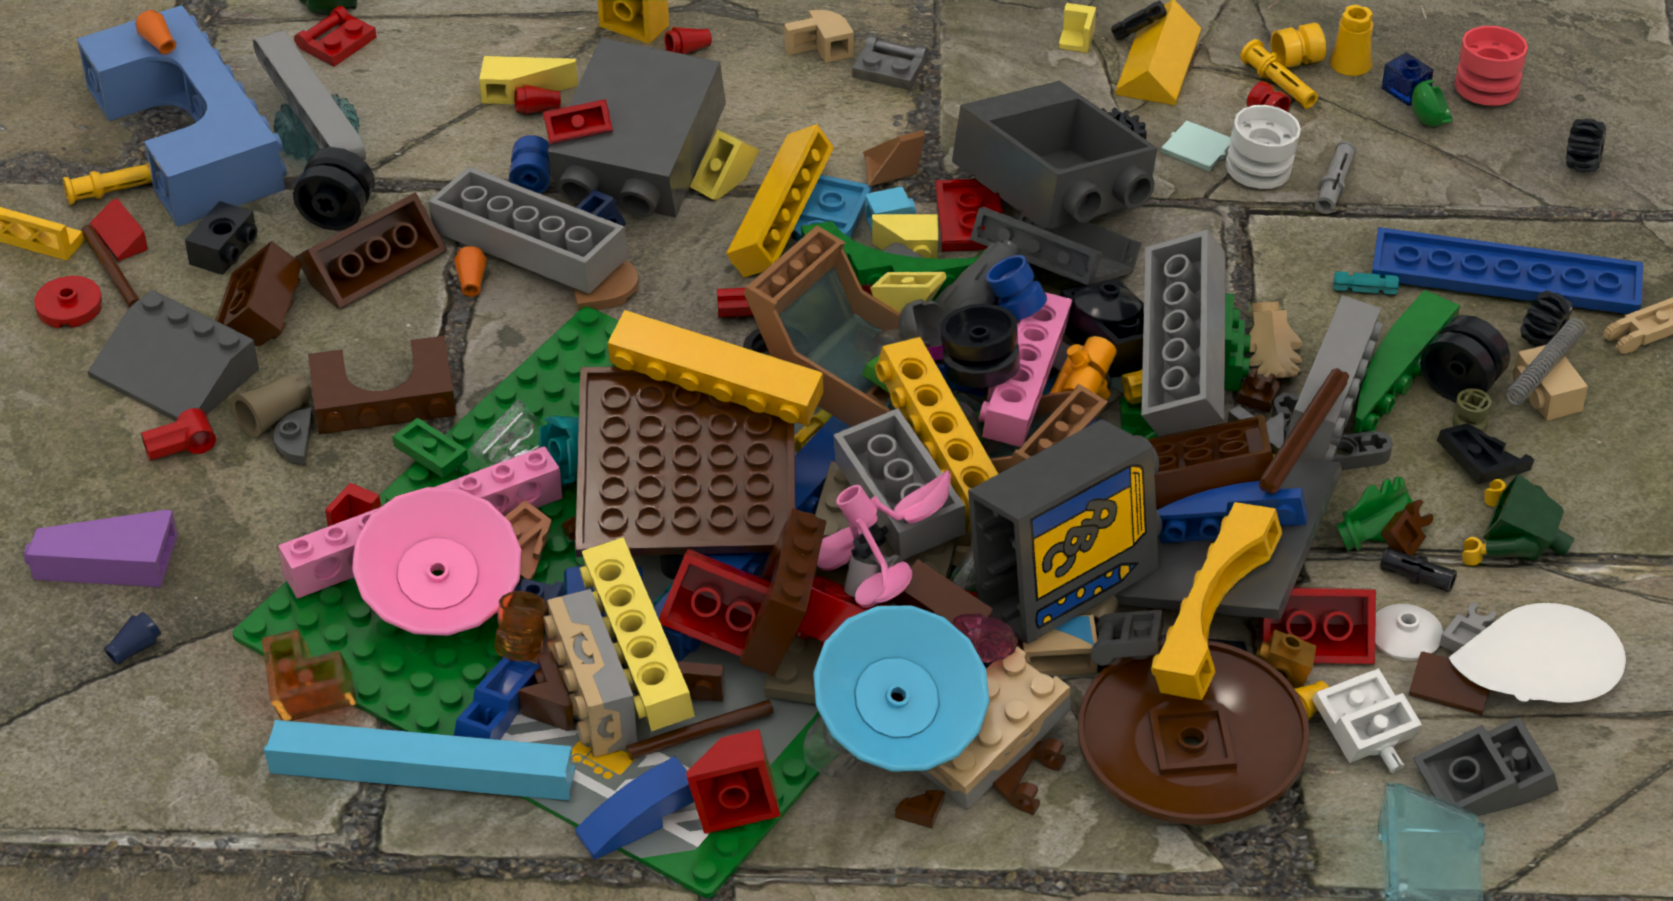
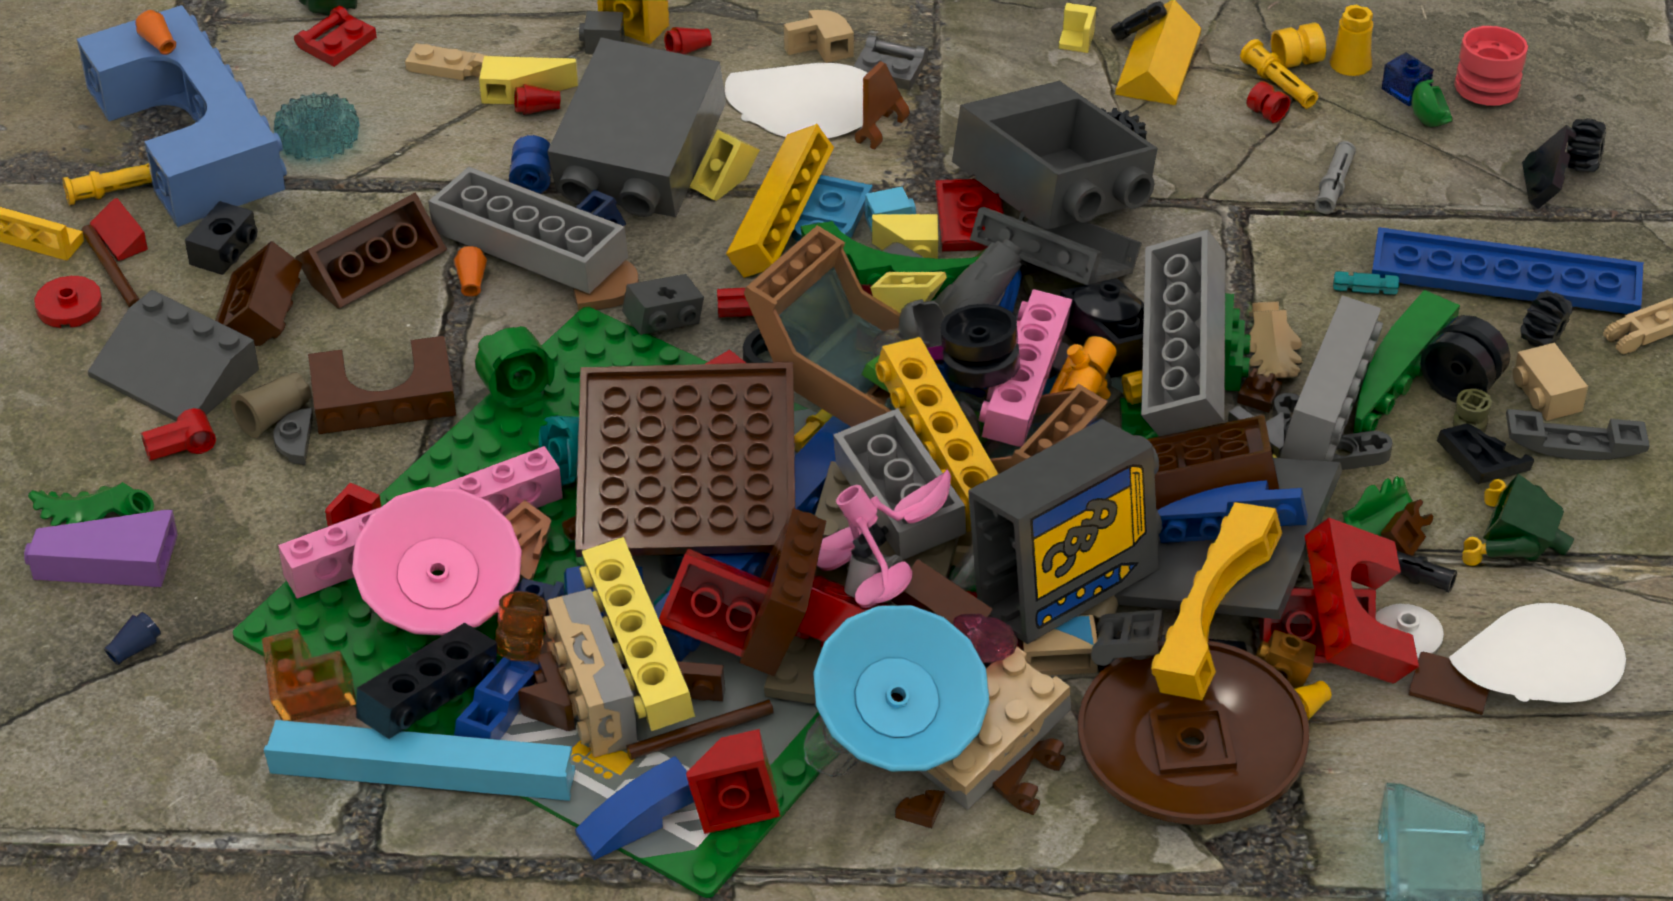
light grey beam [253,30,366,160] -> none
black wheel [293,147,375,231] -> none
green plate [392,418,468,478] -> none
clear wing [470,399,544,467] -> none
red slope [543,99,613,144] -> none
yellow brick [607,310,823,426] -> none
medium nougat slope [863,130,925,187] -> none
blue wheel [986,255,1047,320] -> none
light aqua piece [1161,120,1231,172] -> none
white wheel [1225,105,1301,189] -> none
reddish brown axle [1259,368,1349,494] -> none
white plate [1312,668,1422,774] -> none
dark grey slope [1413,717,1559,819] -> none
light grey plate [1439,602,1496,652] -> none
light grey piece [1506,318,1586,405] -> none
none -> green plant [28,482,154,526]
none -> black brick [356,623,498,739]
none -> tan hinge [405,43,487,80]
none -> green brick [475,326,555,408]
none -> dark grey brick [579,11,625,54]
none -> dark grey brick [622,274,704,335]
none -> white sticker [725,63,867,138]
none -> dark orange flag [855,61,910,150]
none -> red arch [1305,518,1419,684]
none -> dark grey slope [1506,409,1650,460]
none -> black wing [1522,125,1576,209]

